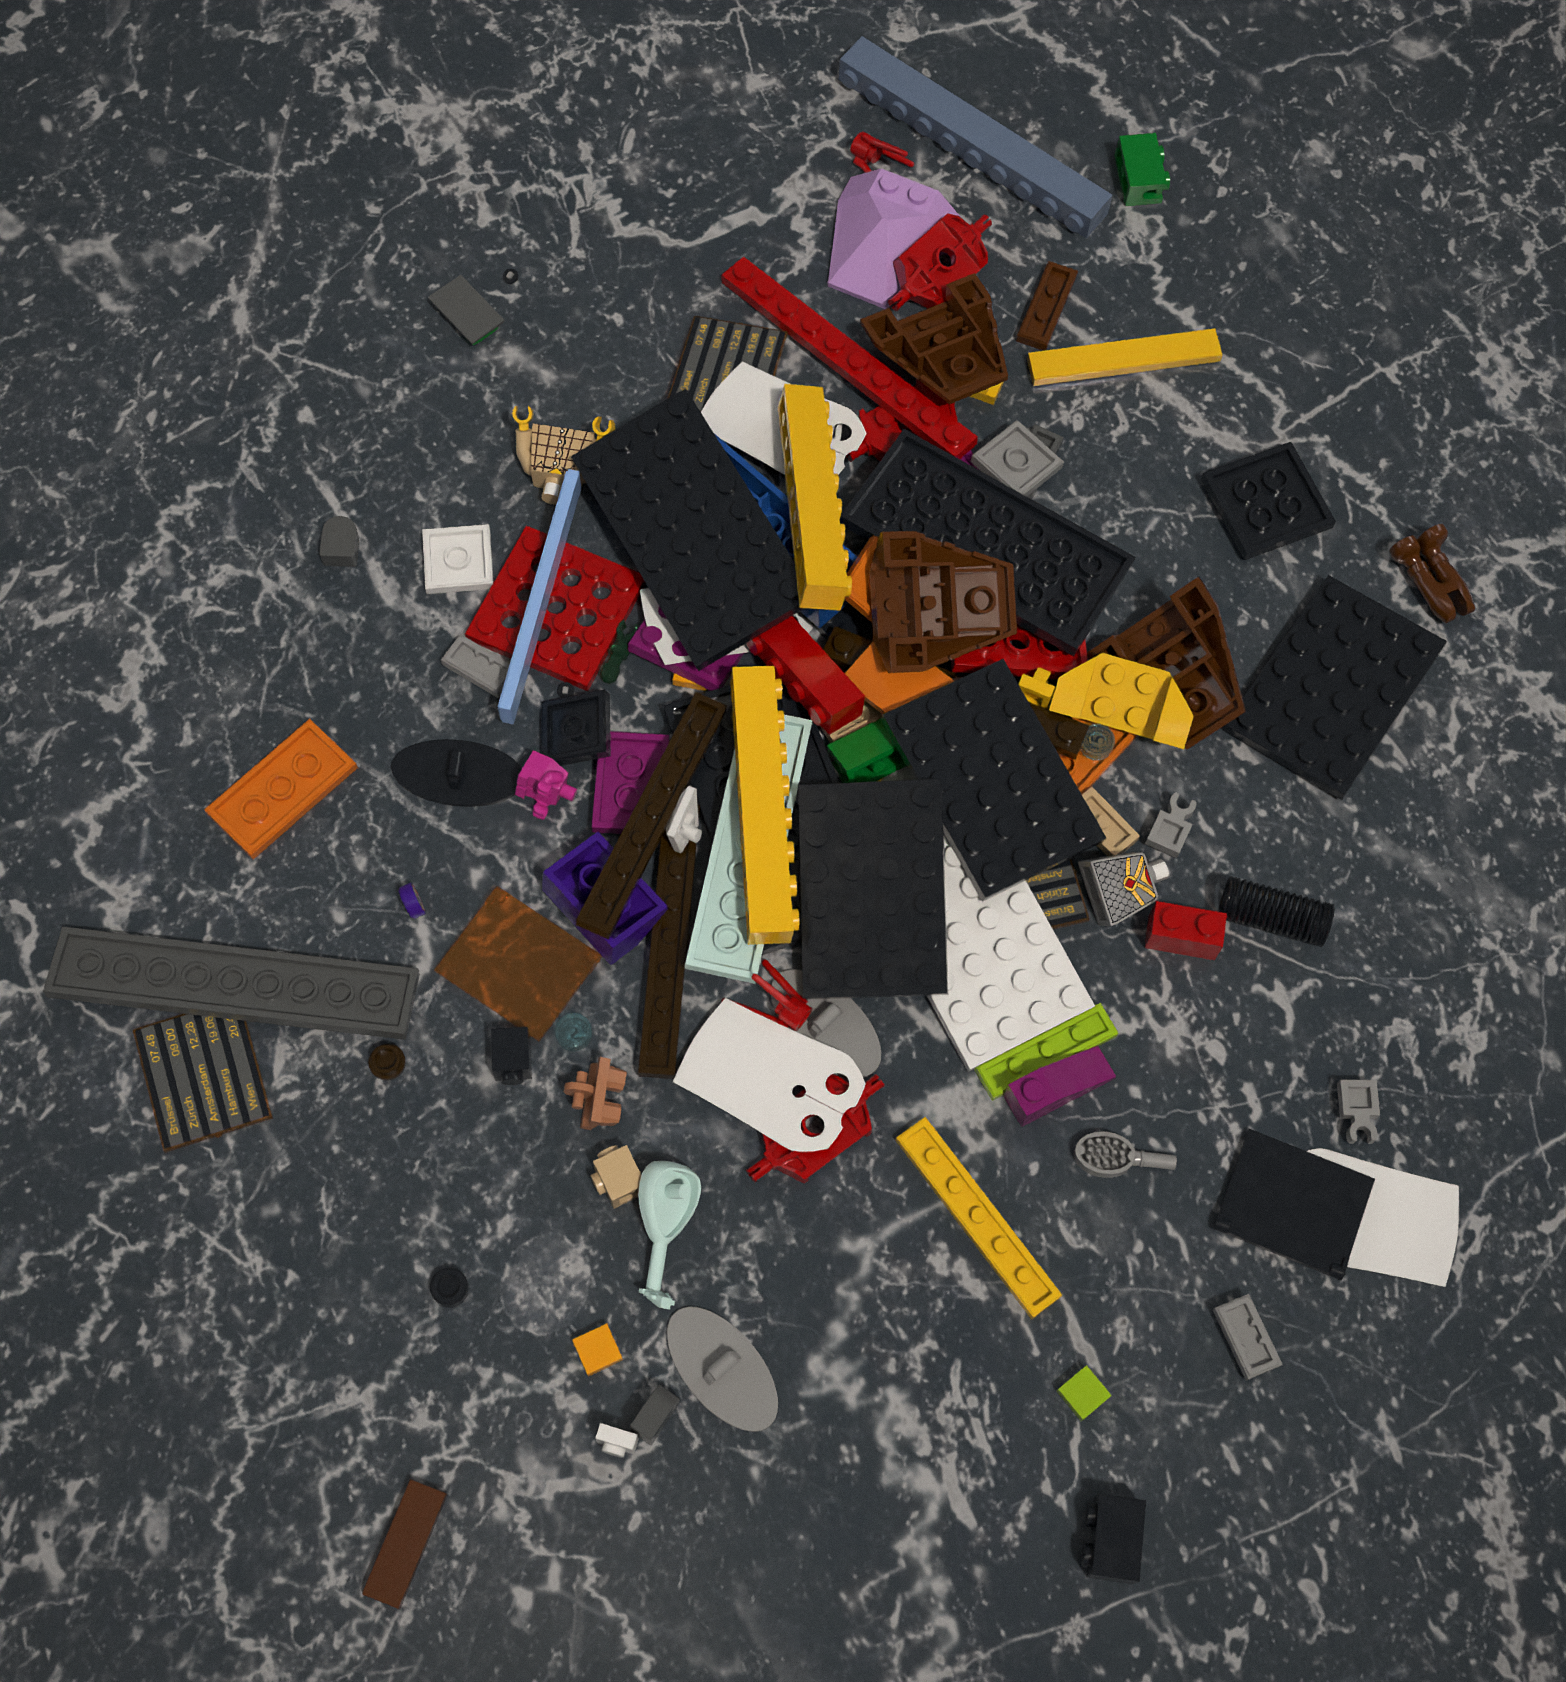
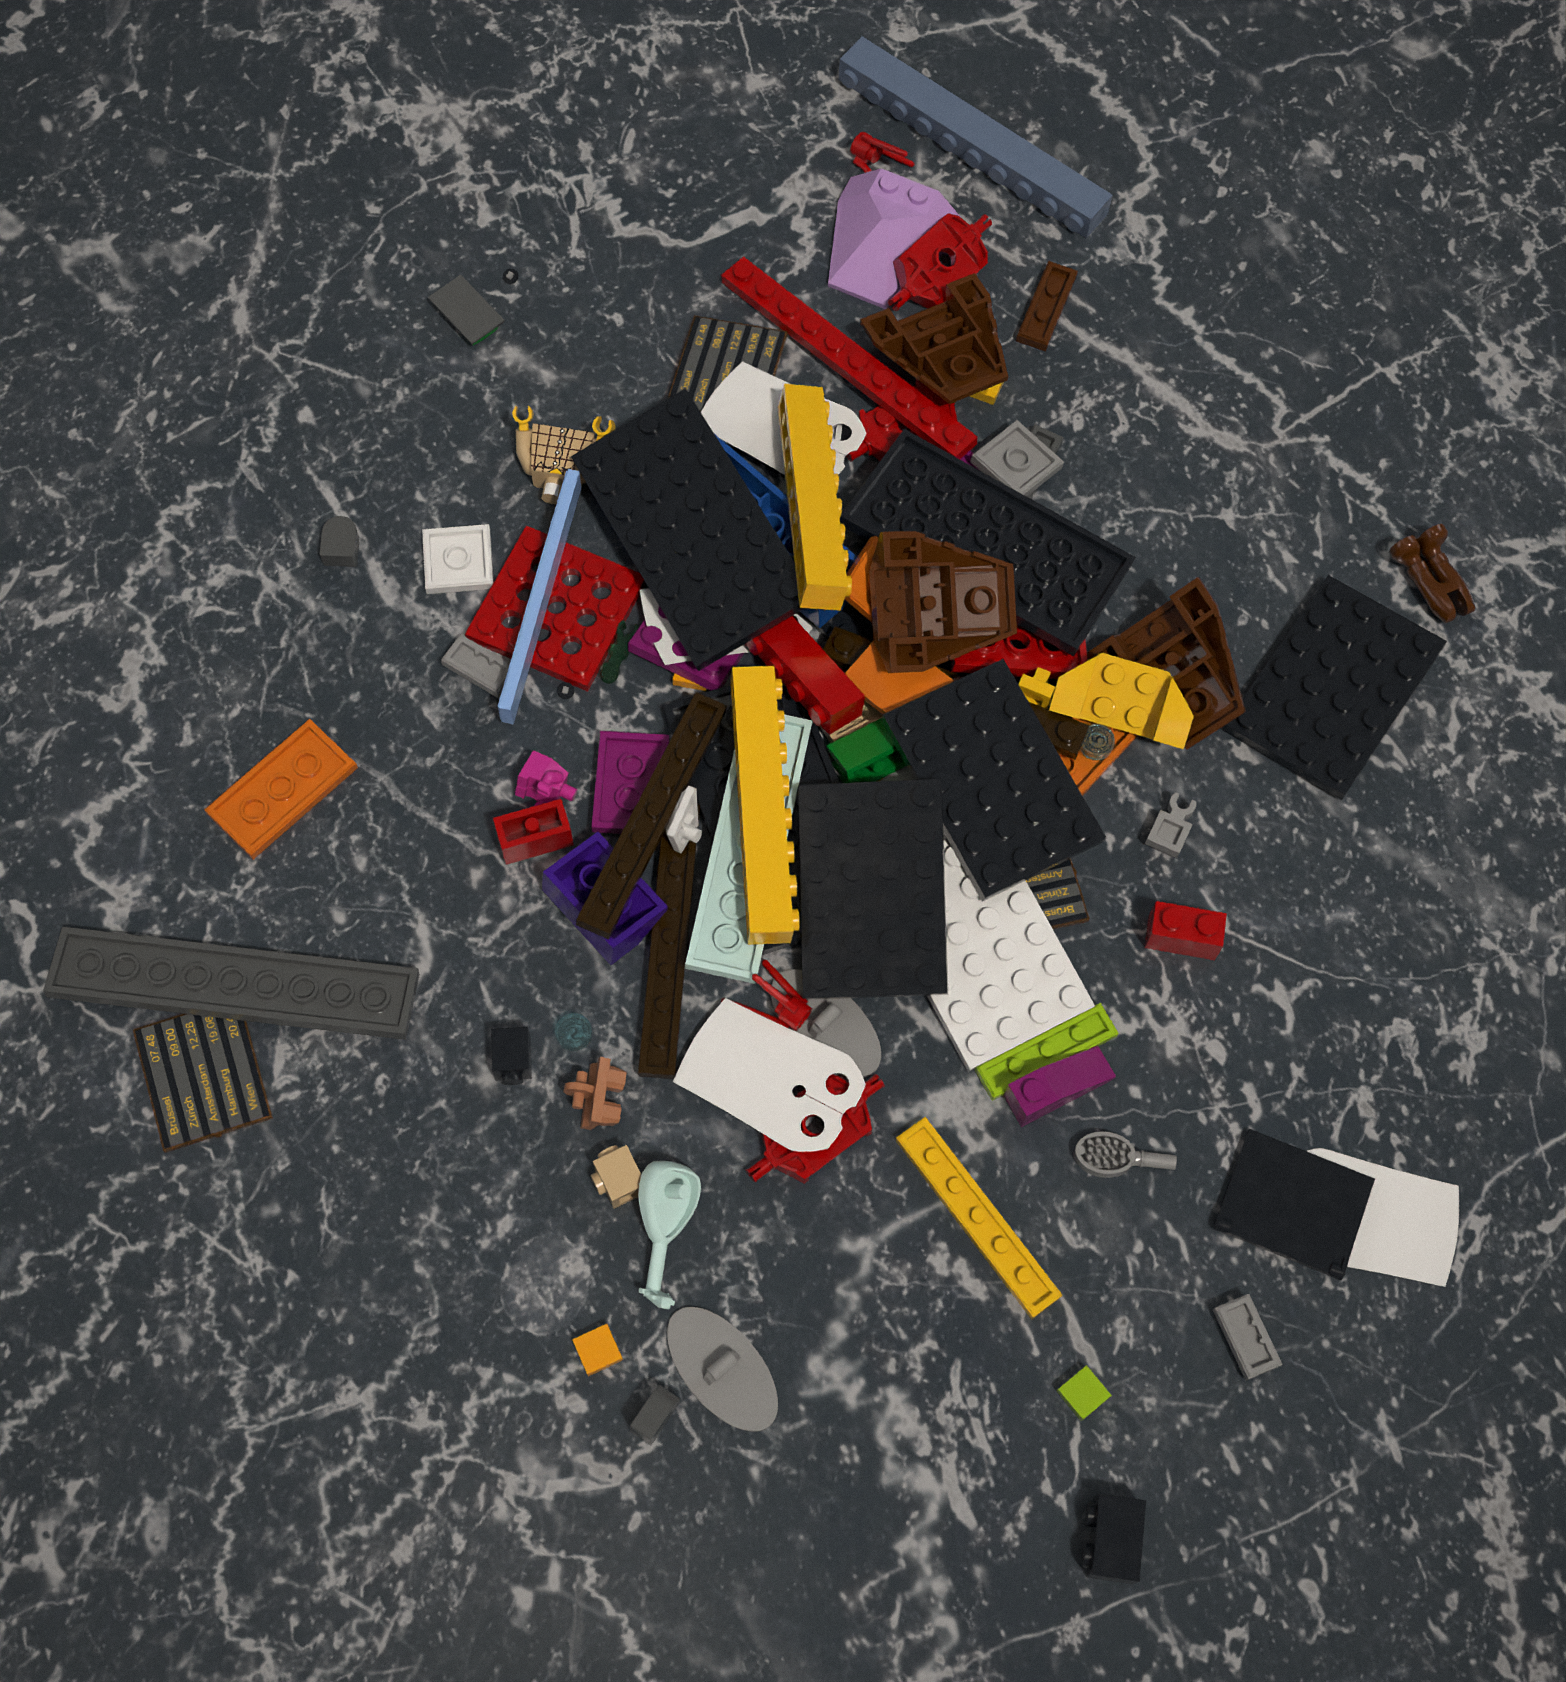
reddish brown tile [362,1479,447,1610] -> none
dark brown plate [368,1044,406,1081] -> none
black shield [391,739,522,807] -> none
dark purple tile [398,882,426,919] -> none
black tile [430,1267,469,1308] -> none
clear orange piece [434,886,602,1042] -> none
black tile [542,689,611,766] -> none
white plate [595,1423,639,1458] -> none
yellow tile [1027,328,1223,386] -> none
torso [1078,852,1169,926] -> none
tan plate [1082,787,1140,856] -> none
green brick [1115,133,1170,206] -> none
black plate [1201,442,1336,560] -> none
black piece [1219,876,1335,947] -> none
light grey plate [1337,1080,1380,1144] -> none
none -> red brick [493,799,574,865]

